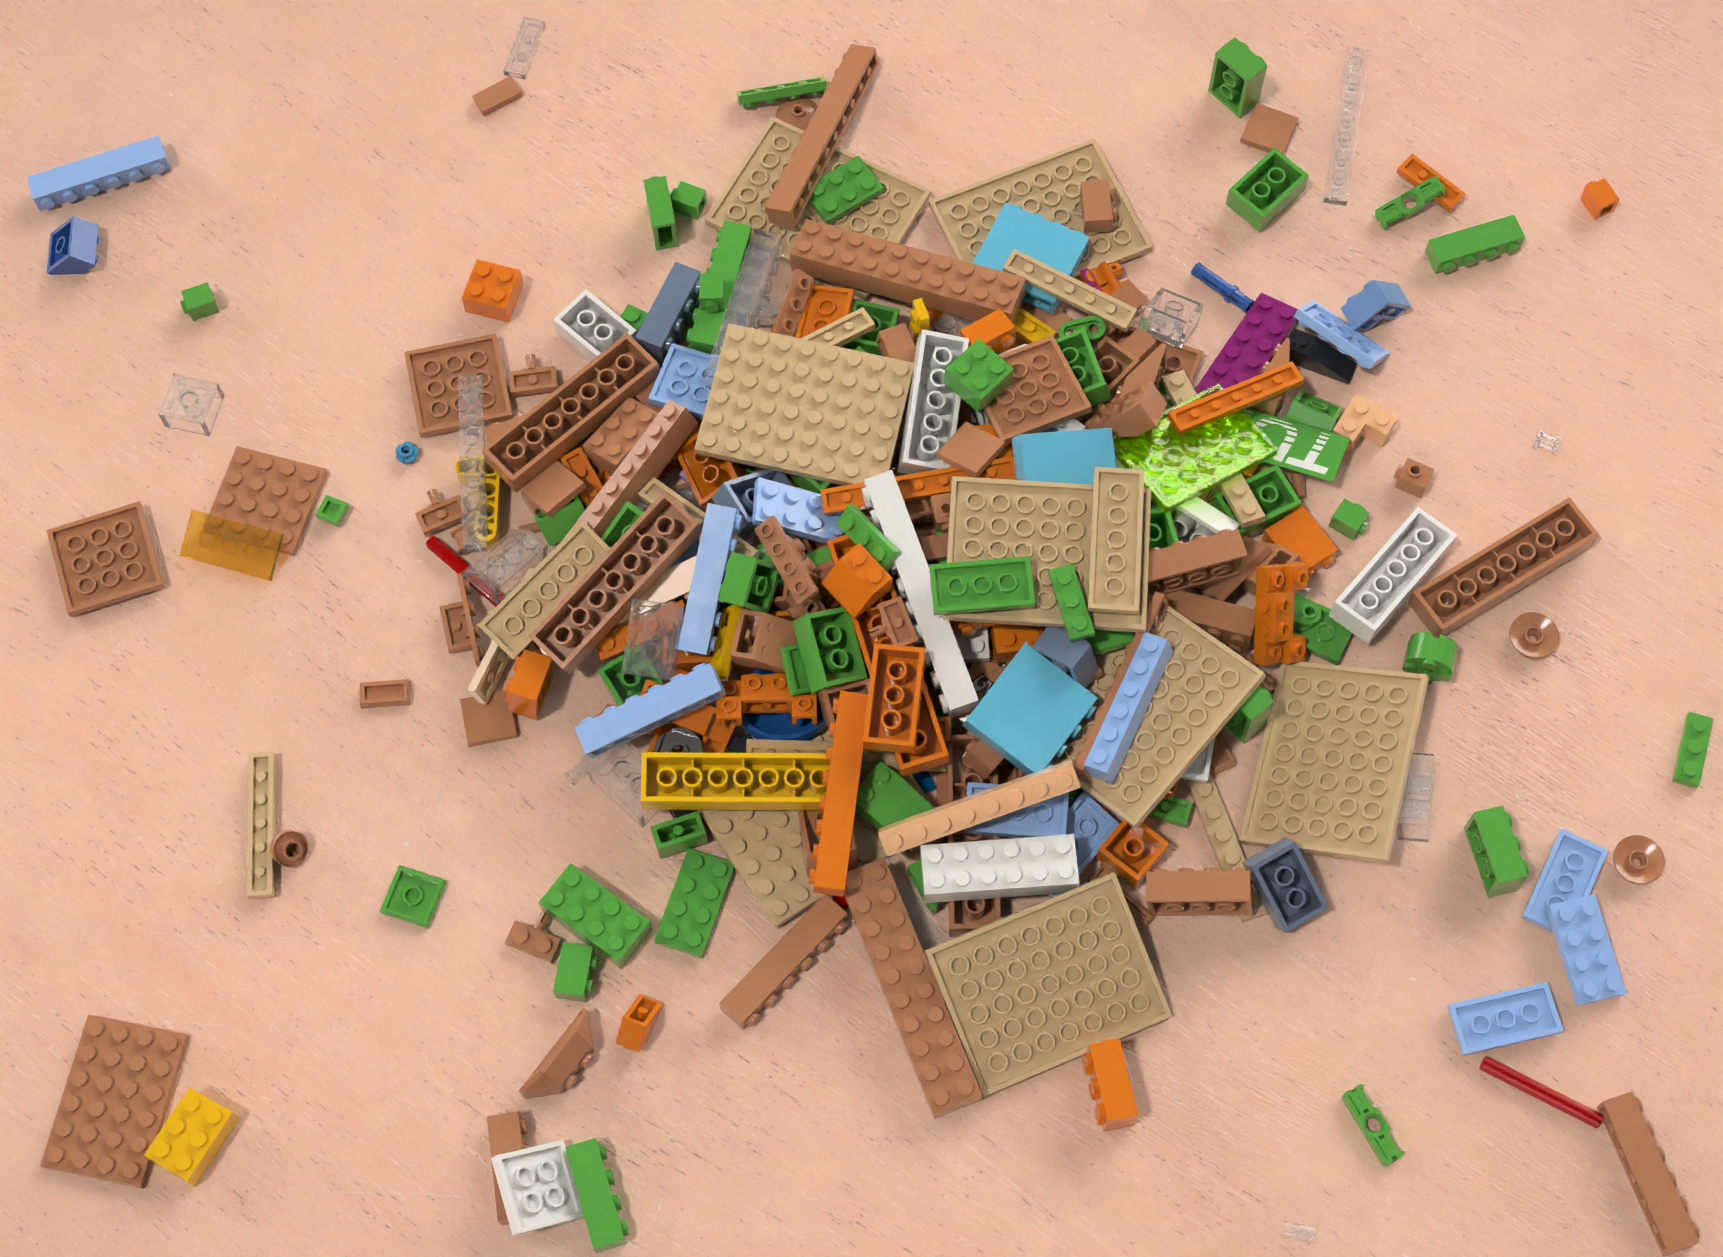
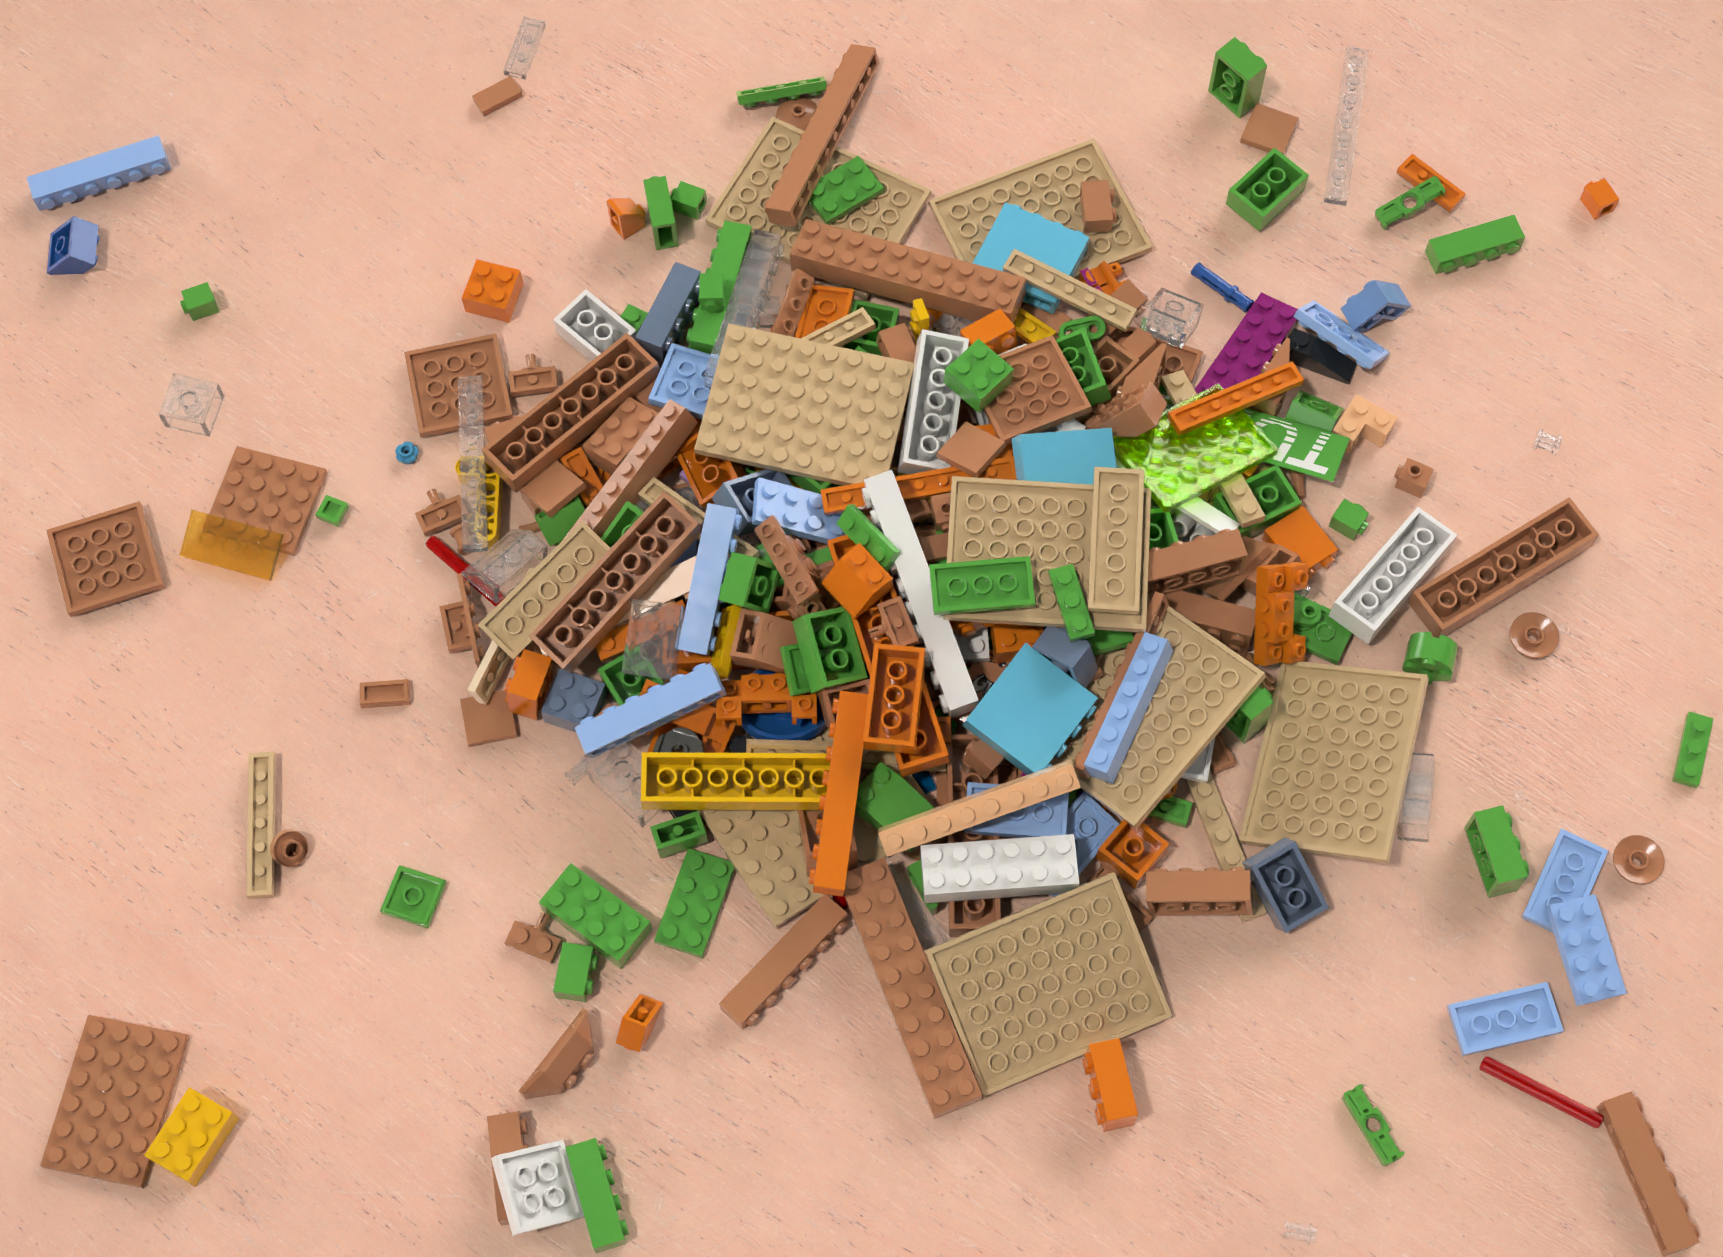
none -> sand blue brick [541,668,608,733]
none -> orange slope [606,198,646,240]

